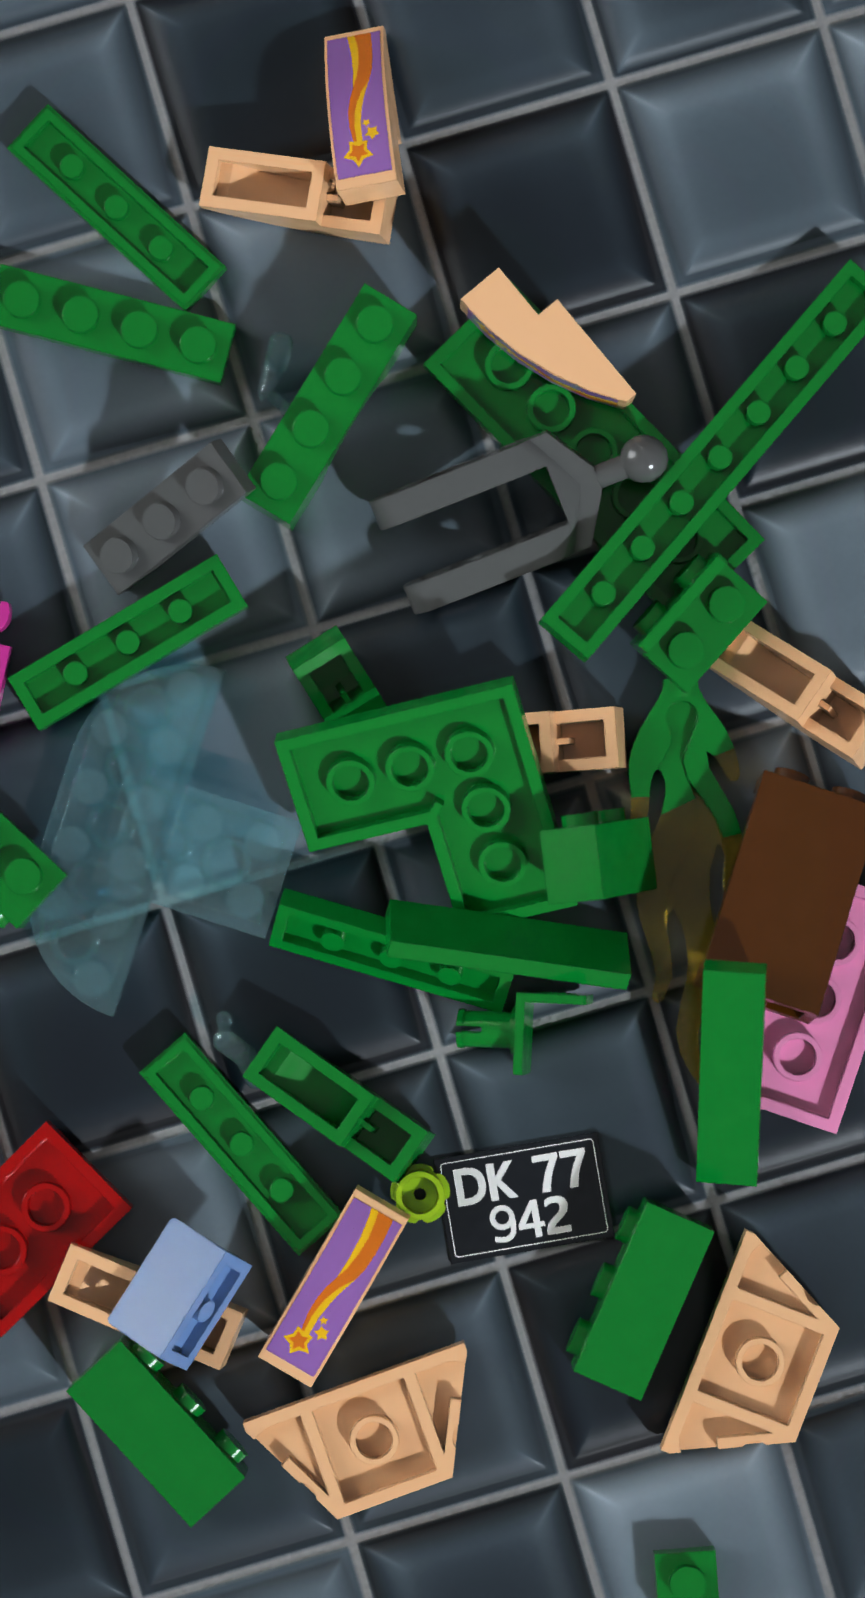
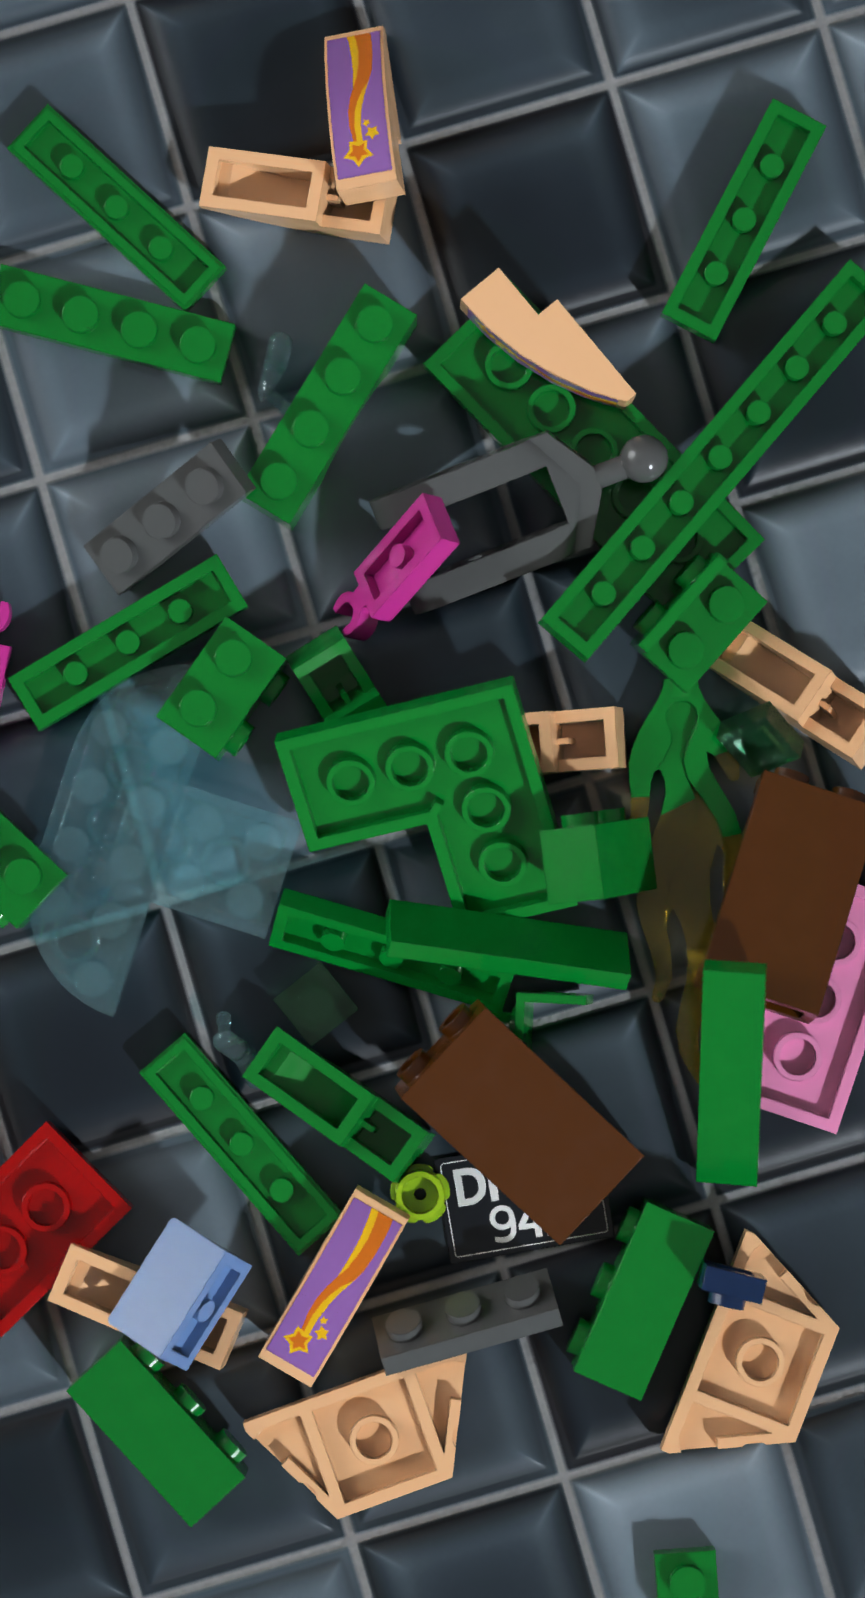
none -> green bracket [156,616,290,761]
none -> clear green plate [273,961,359,1047]
none -> dark pink plate [333,493,460,641]
none -> dark grey plate [372,1268,563,1376]
none -> reddish brown panel [395,999,644,1245]
none -> green plate [660,98,827,344]
none -> dark blue plate [696,1259,767,1311]
none -> clear green plate [716,701,805,778]

